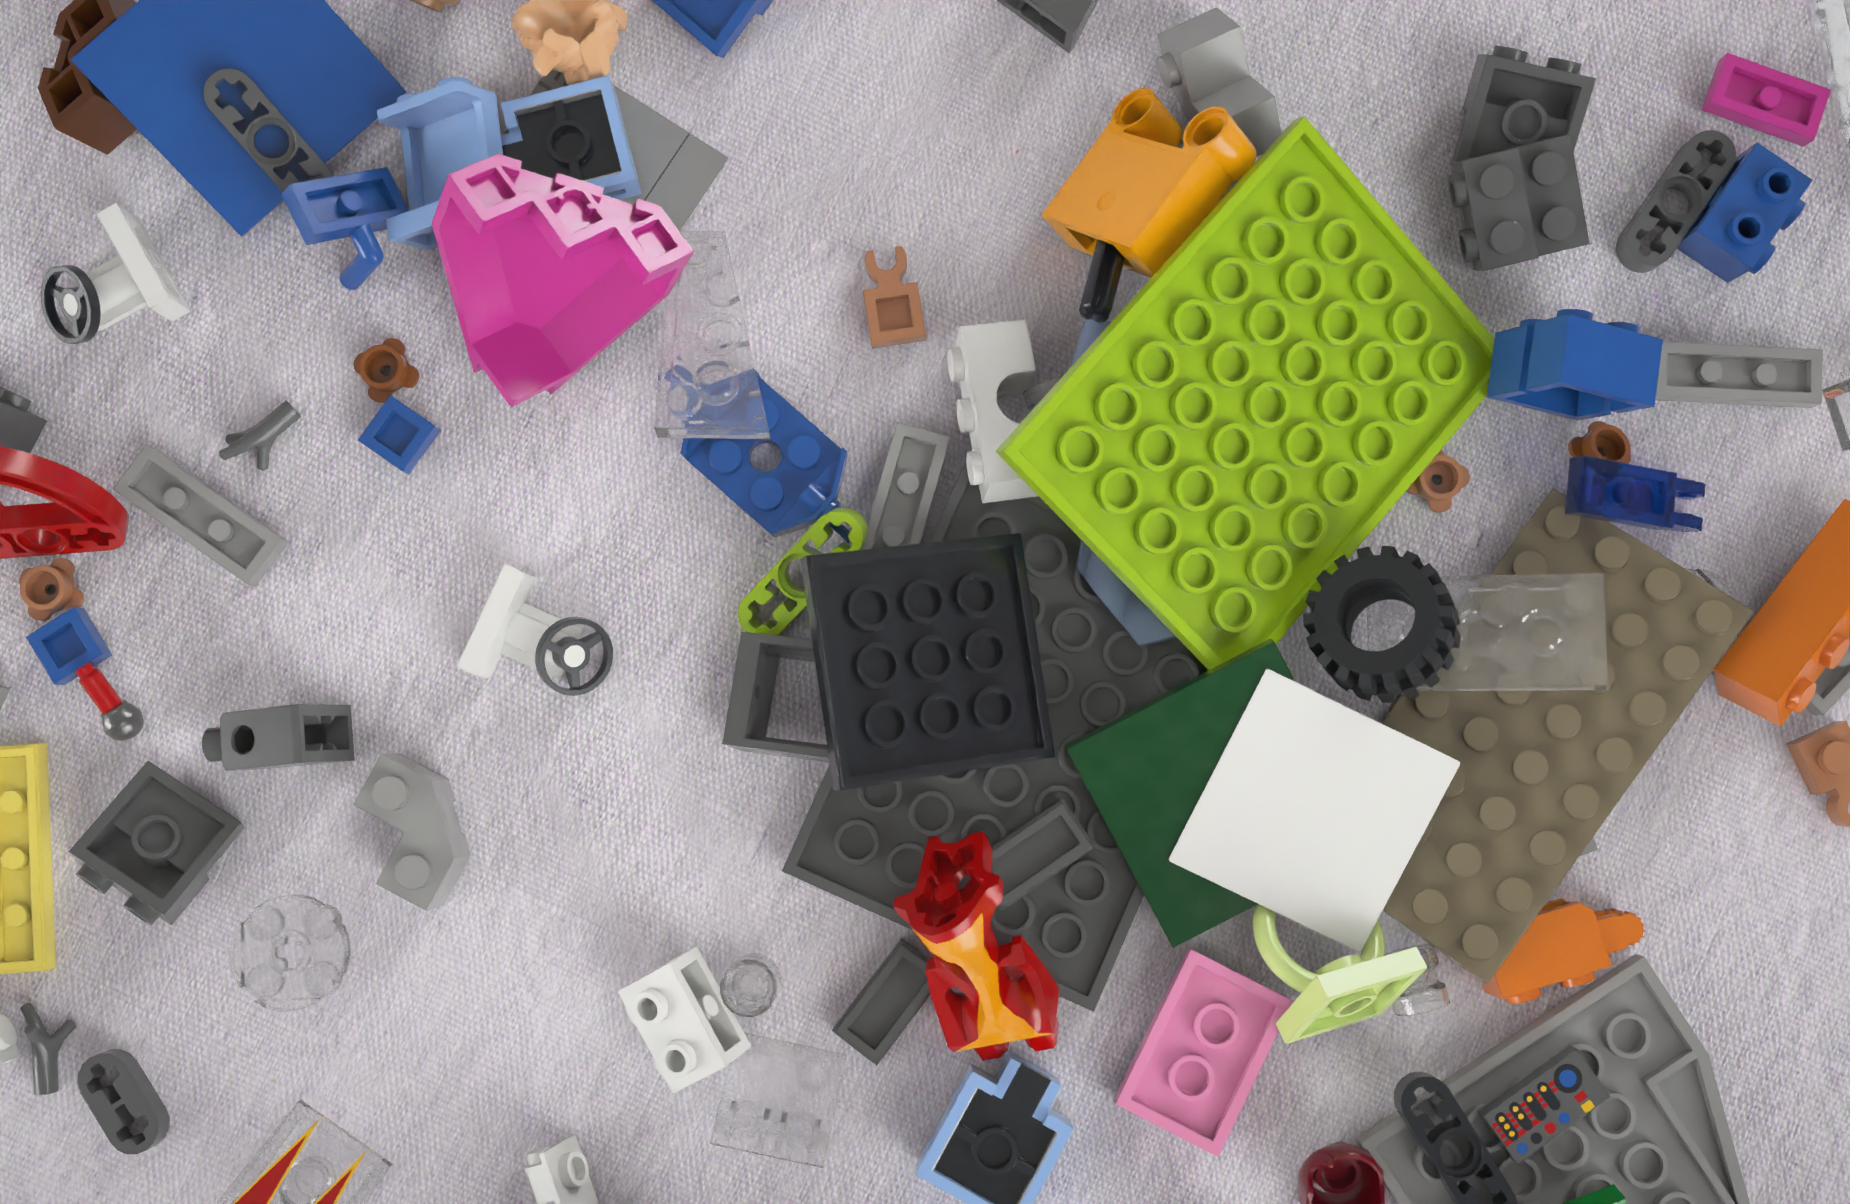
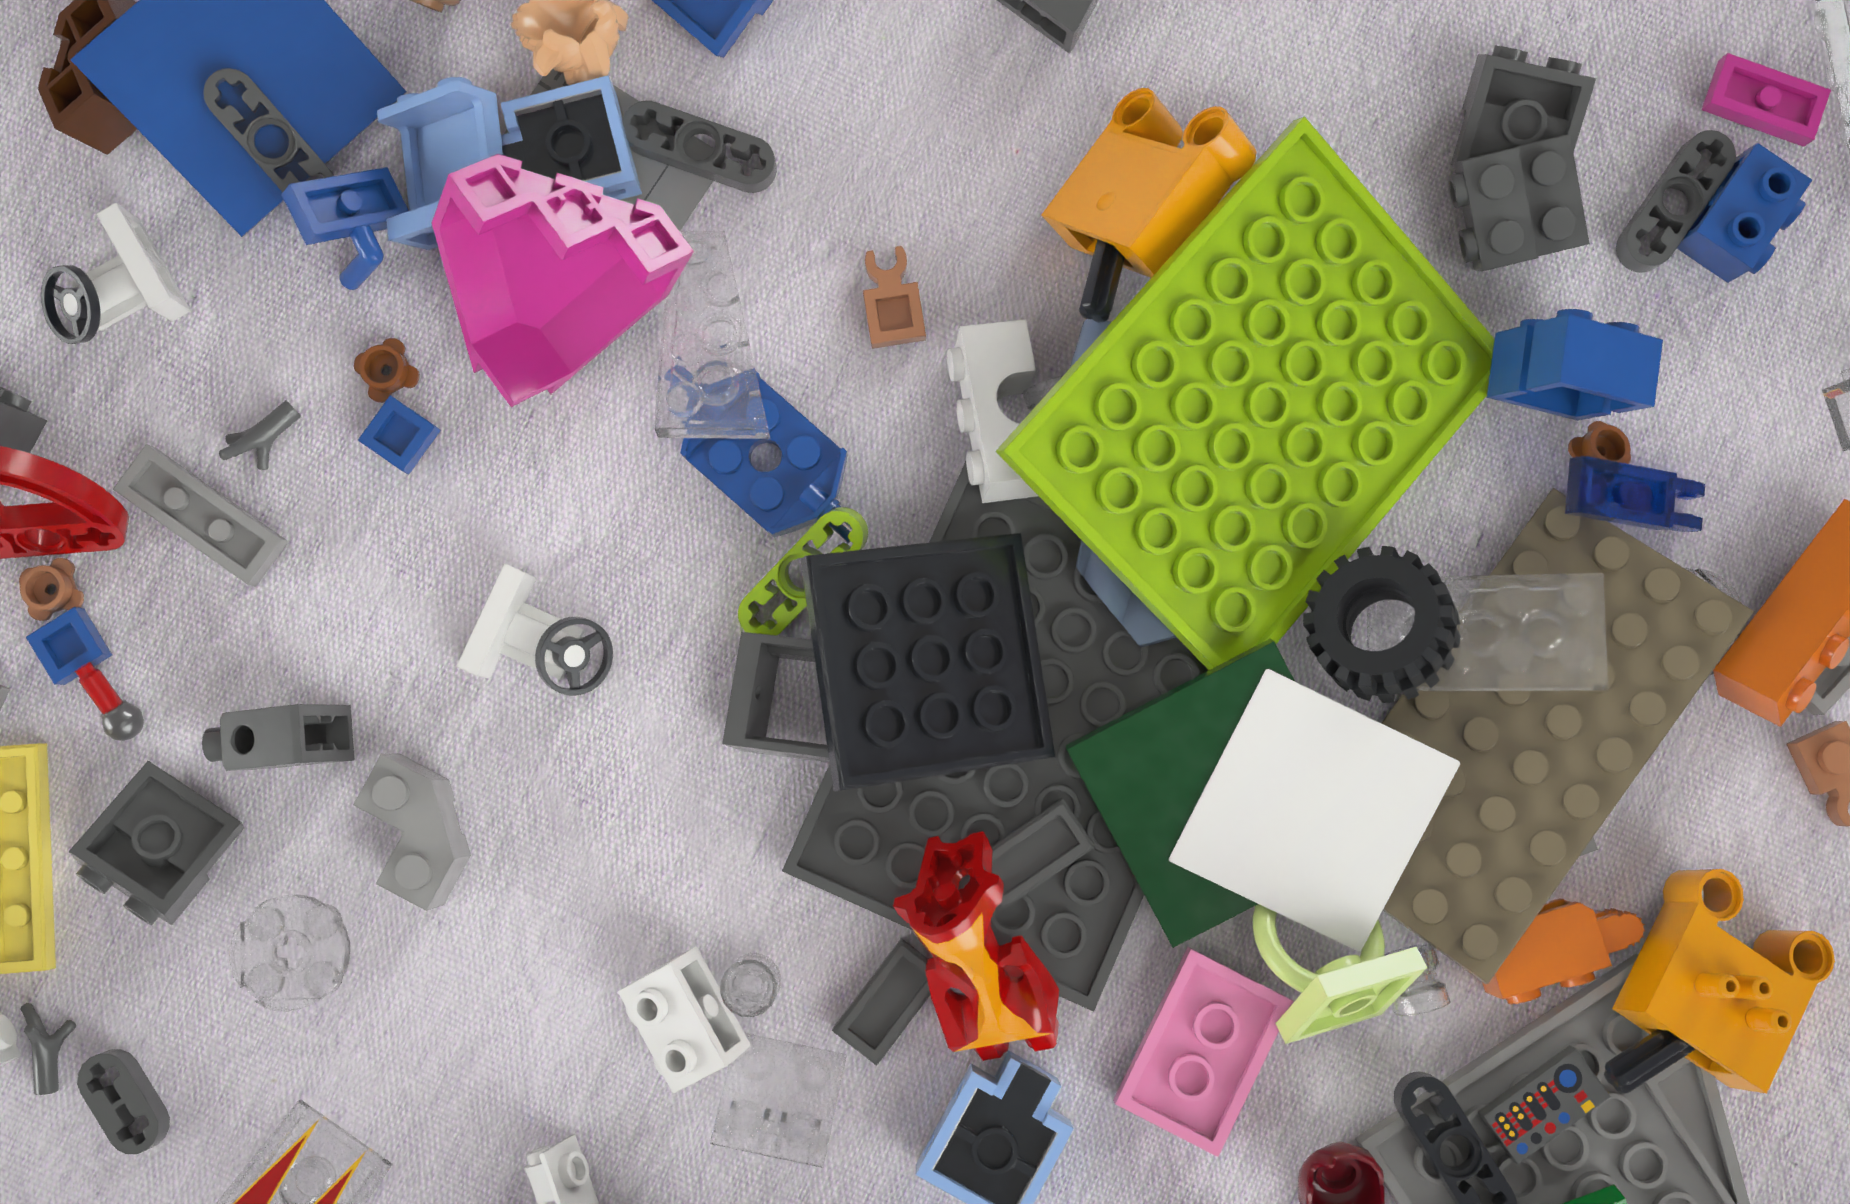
light grey plate [862,422,950,550] -> none
light grey brick [1157,7,1282,157] -> none
nougat plate [1406,449,1470,513] -> none
light grey plate [1655,342,1823,408] -> none
none -> dark grey beam [622,100,777,193]
none -> light orange piece [1604,869,1835,1094]

